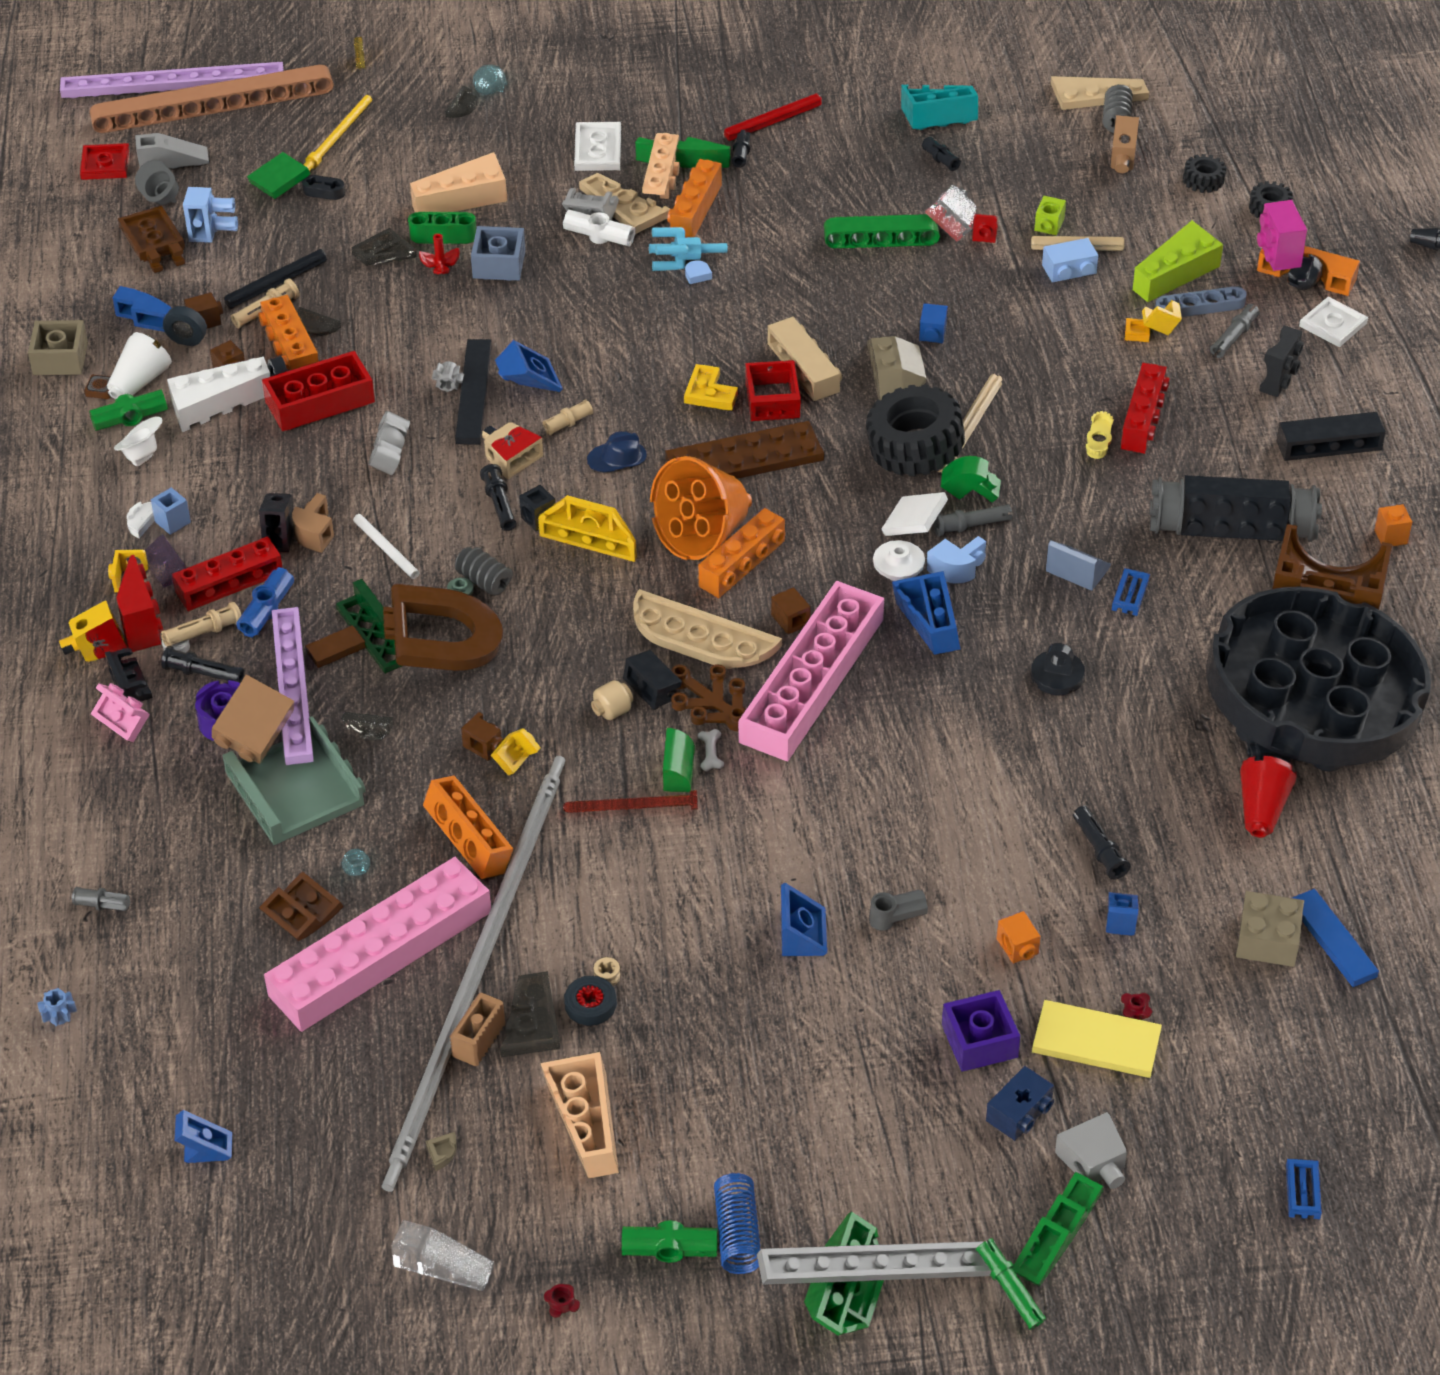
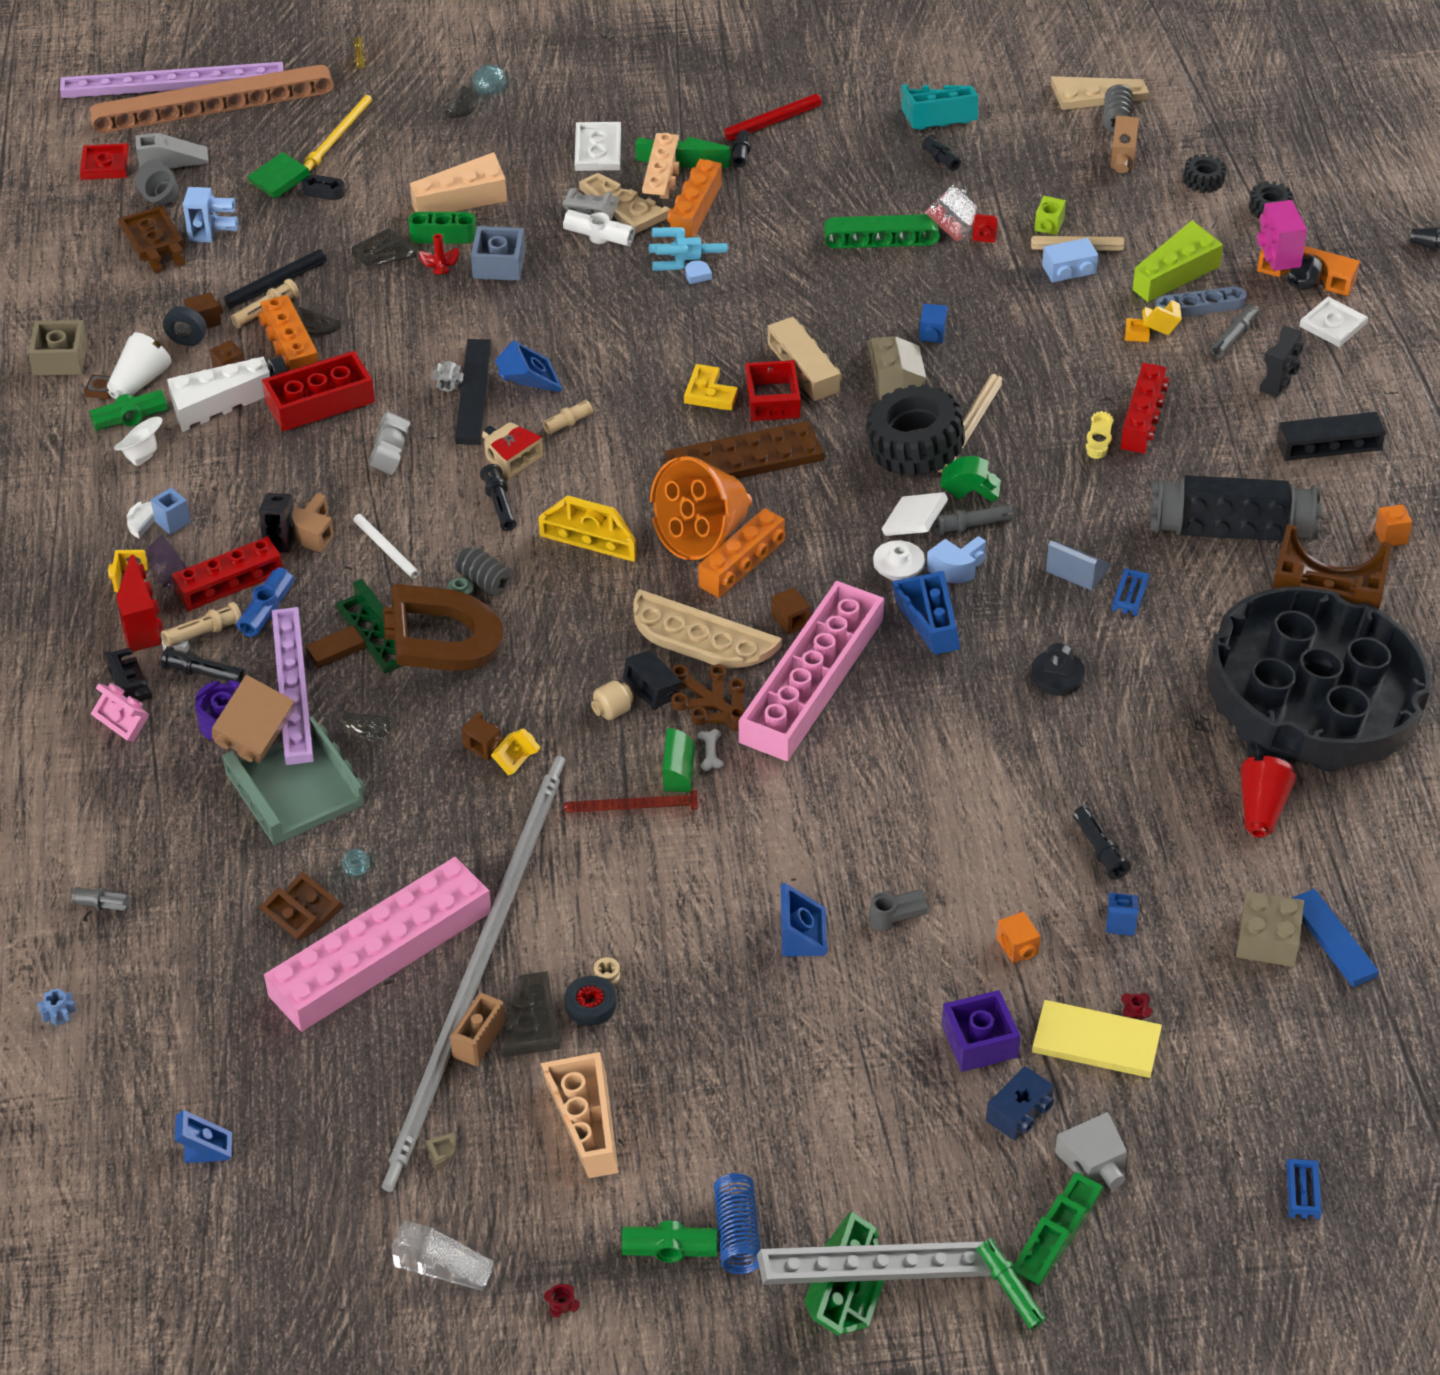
torso [59,601,127,662] -> none
blue slope [112,286,180,332] -> none
orange brick [423,776,513,879] -> none
black brick [519,485,556,531] -> none
dark blue piece [587,431,647,472] -> none

